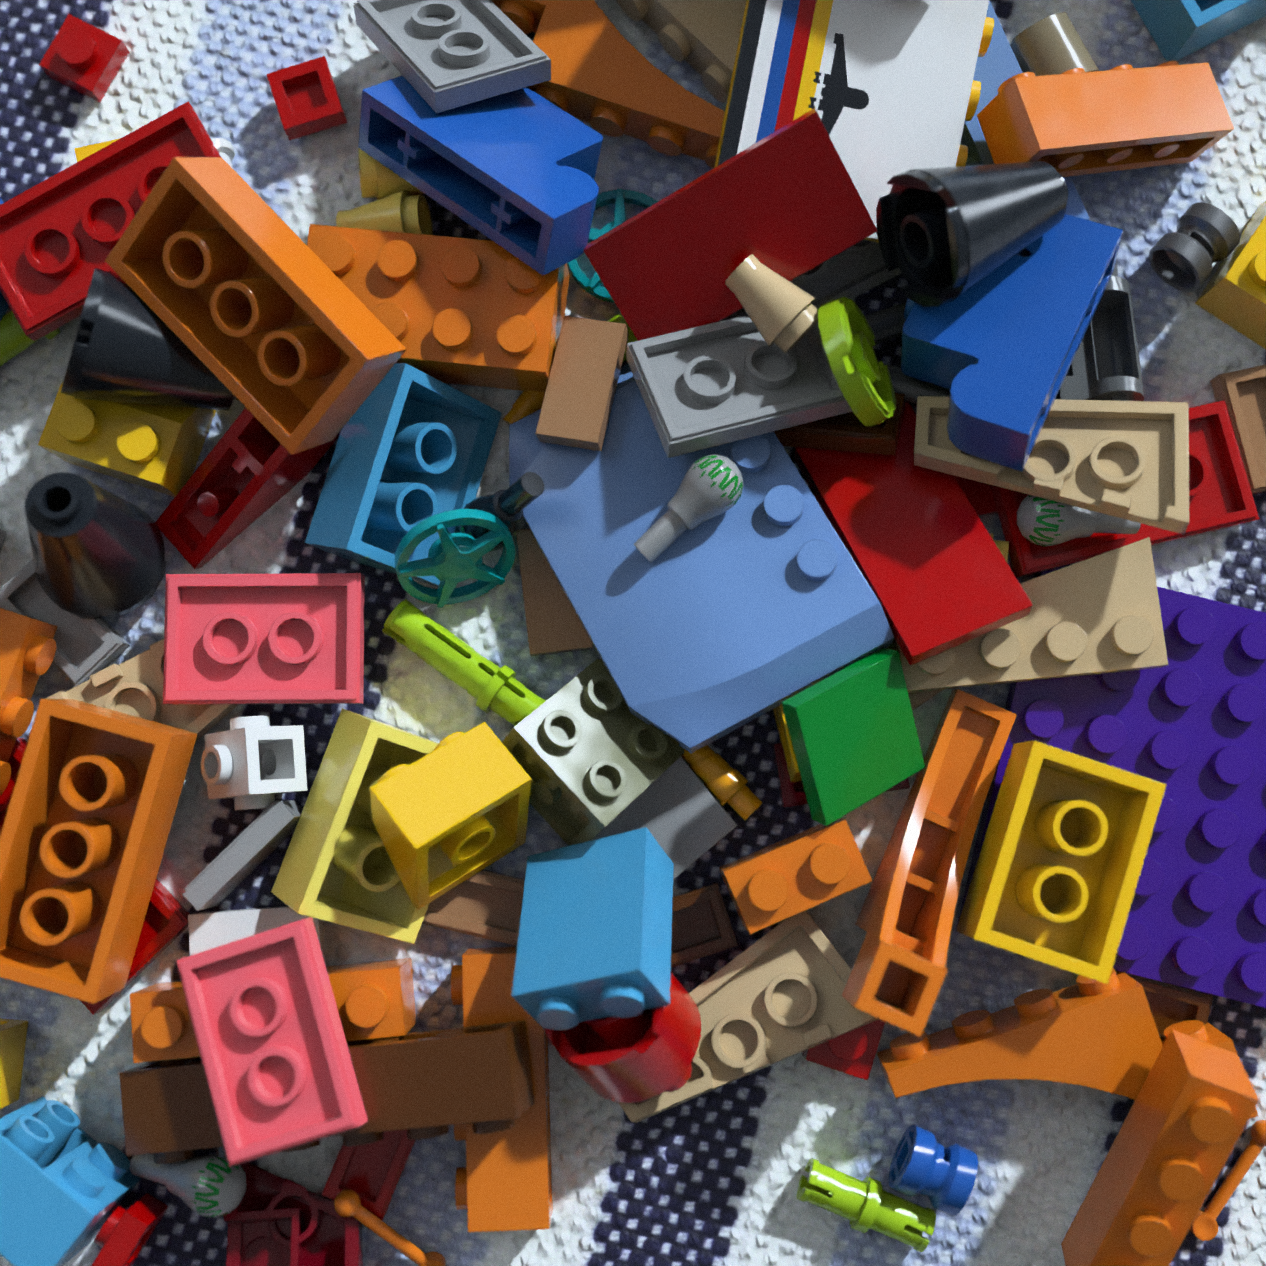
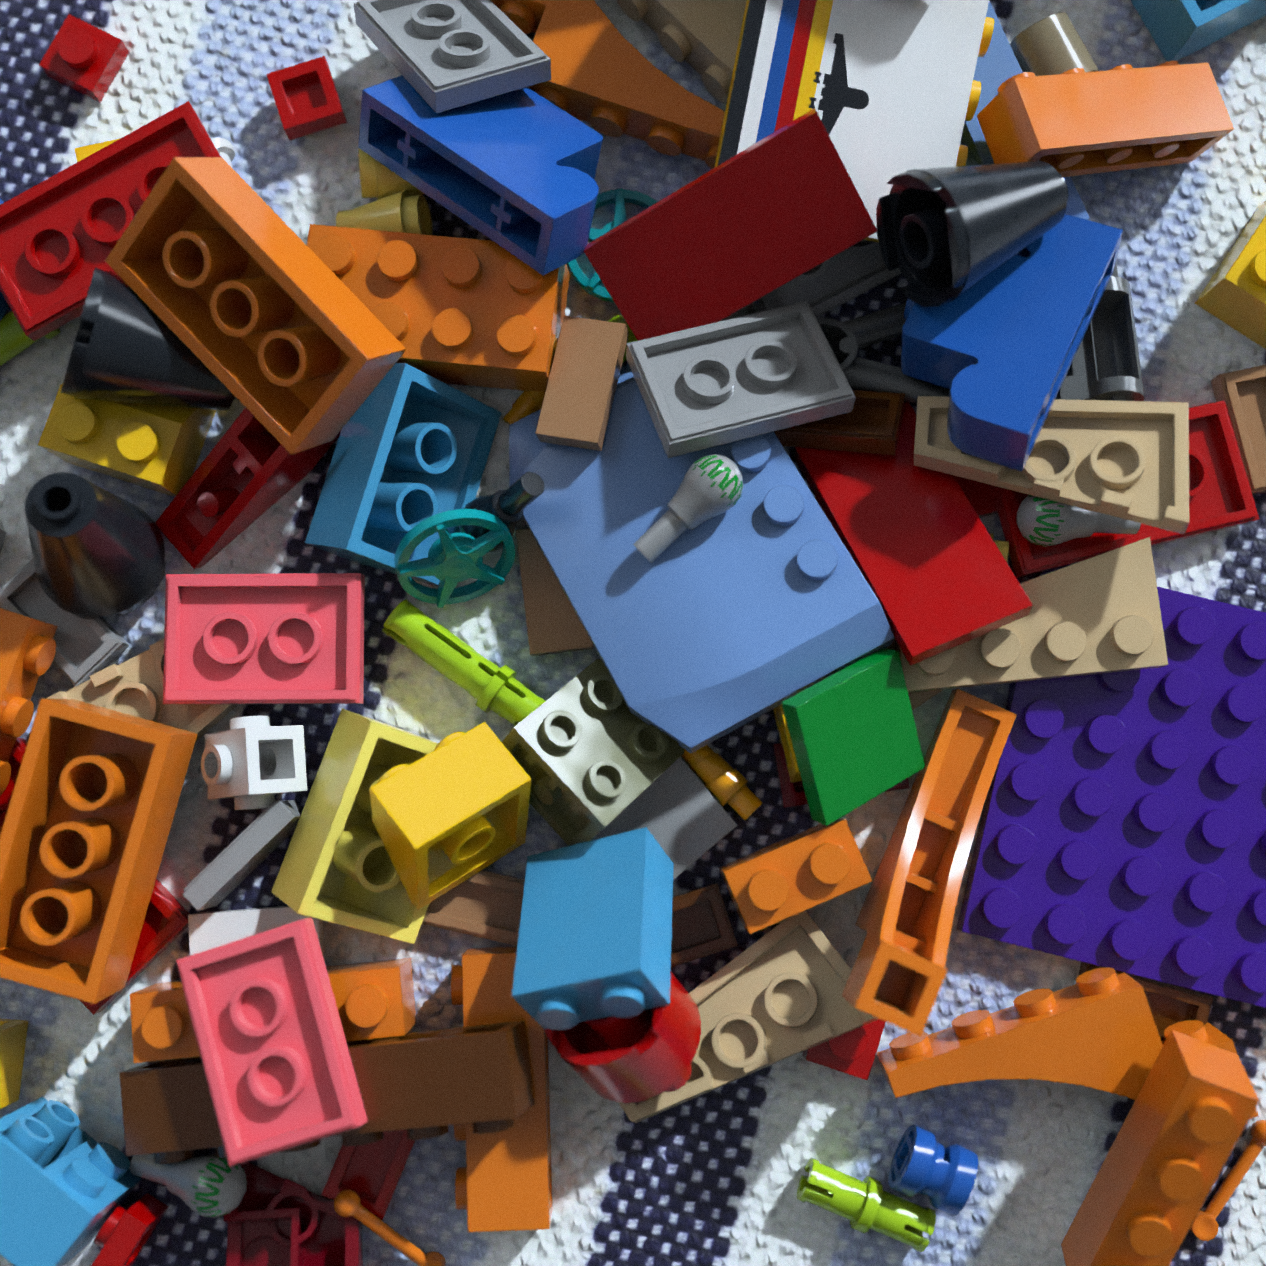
tan cone [725,254,818,354] -> none
lime tile [818,297,896,427] -> none
yellow brick [956,740,1167,984] -> none
flat silver wheel [1149,202,1241,292] -> none

